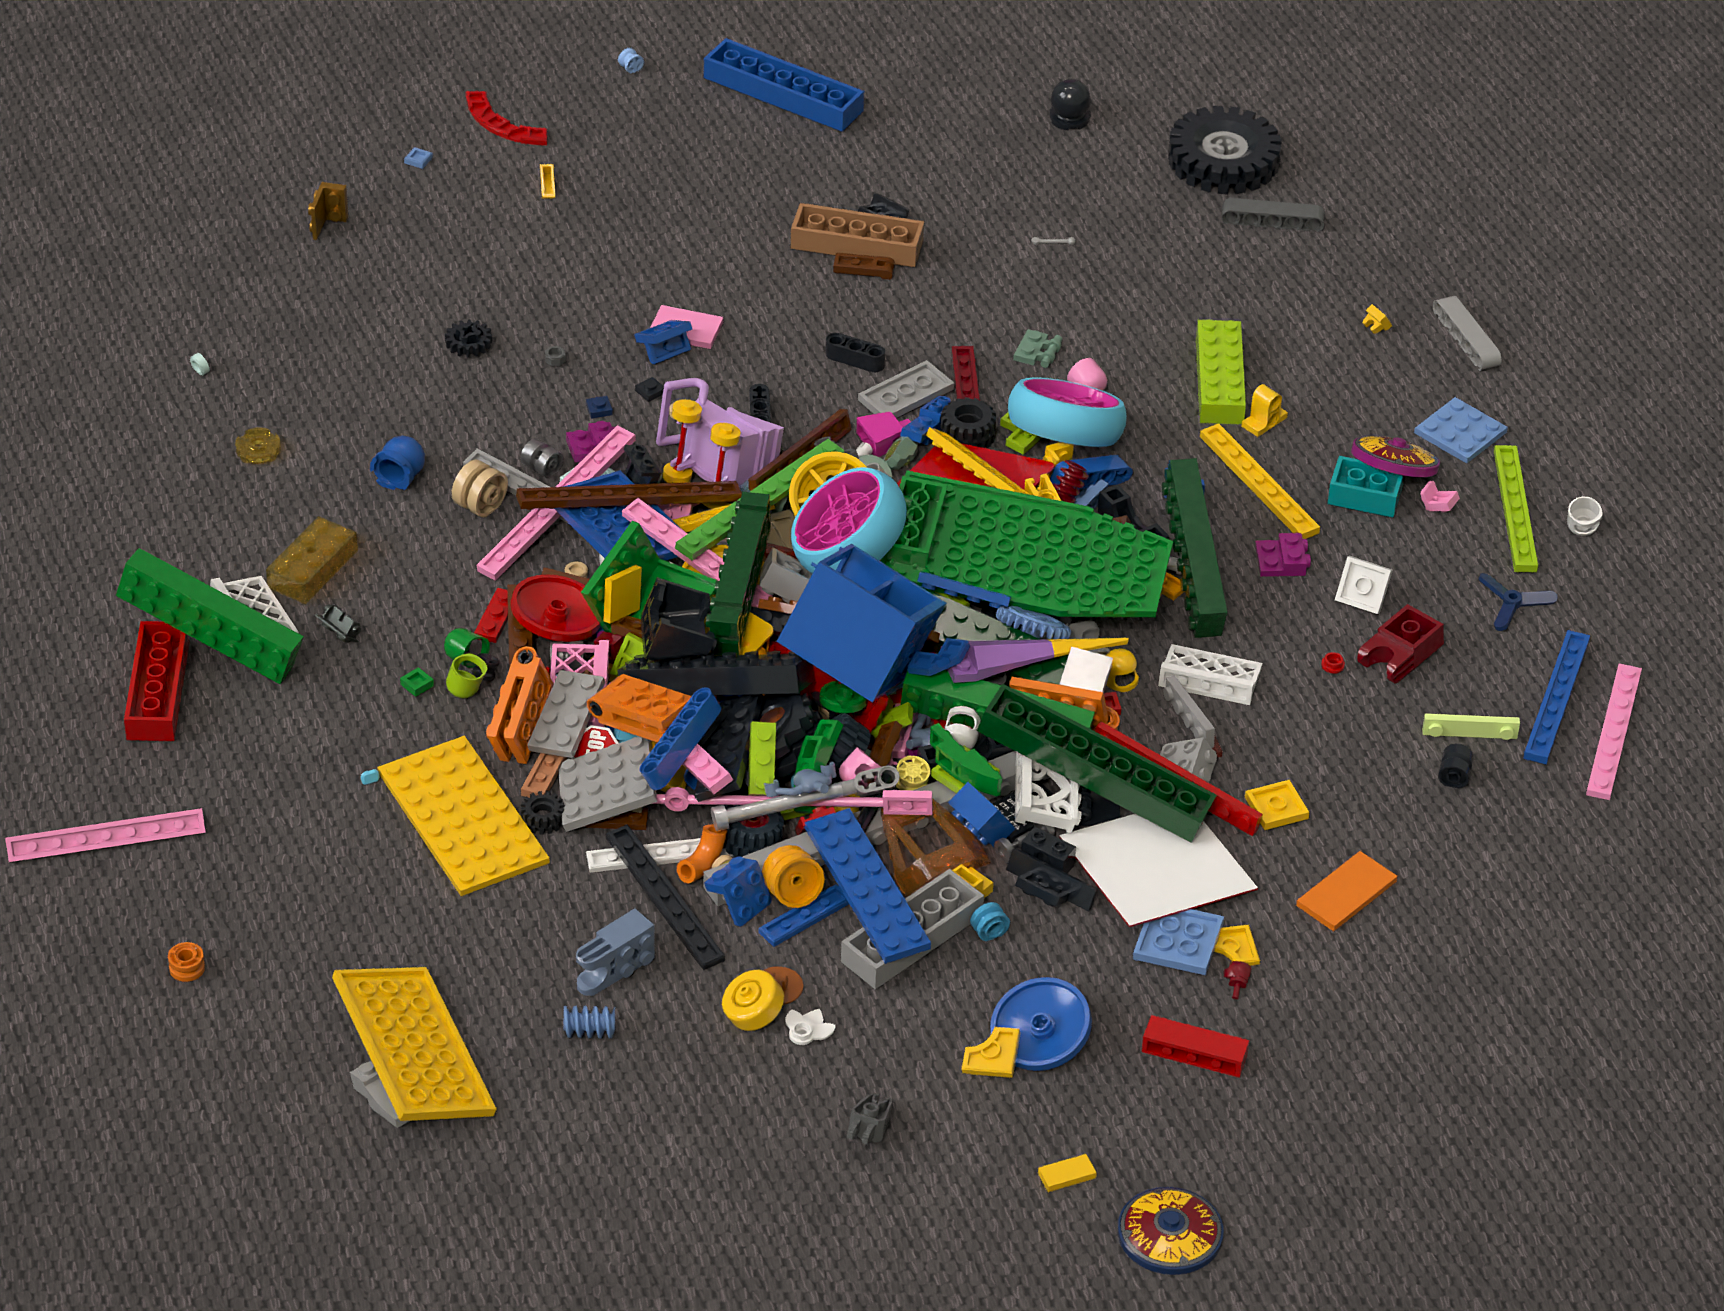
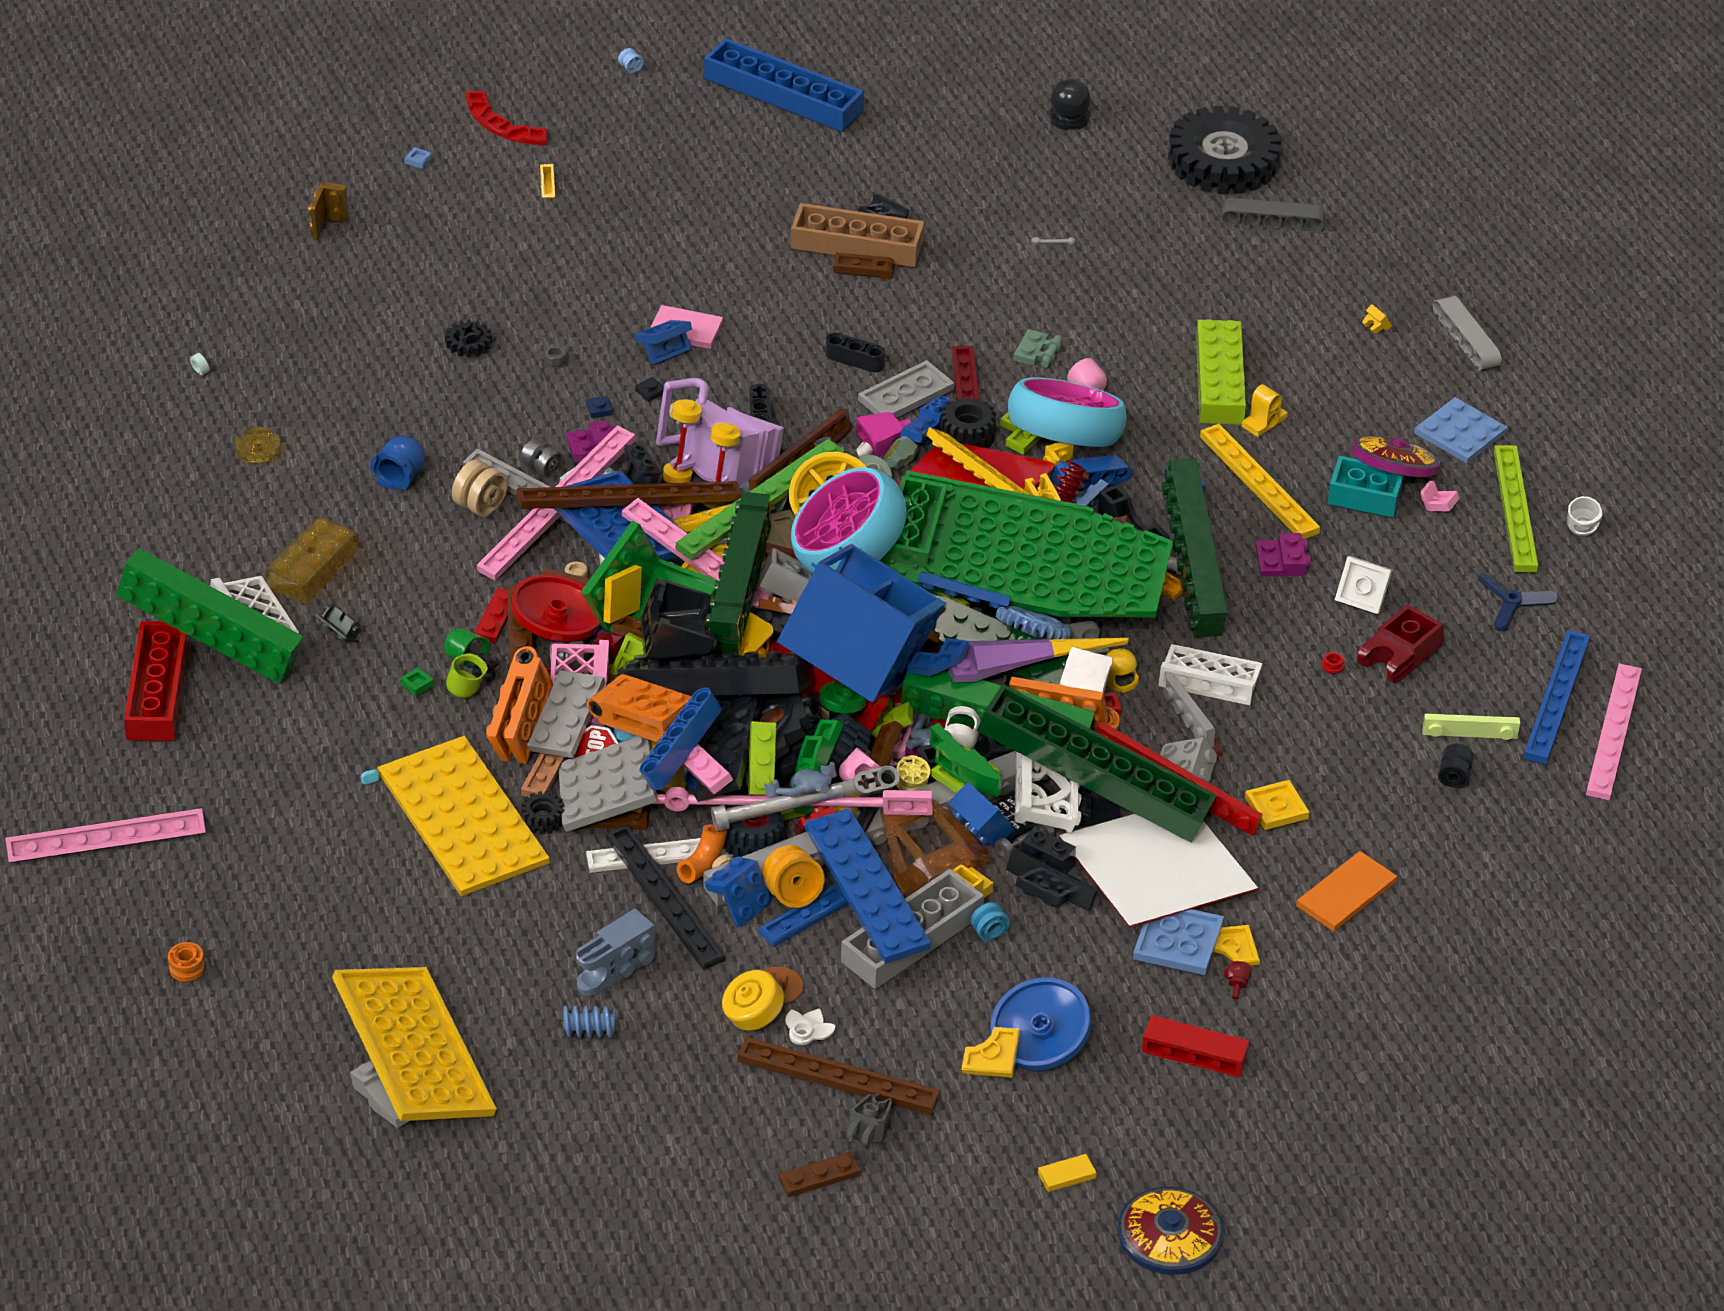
none -> reddish brown plate [737,1037,940,1115]
none -> reddish brown plate [778,1151,861,1197]

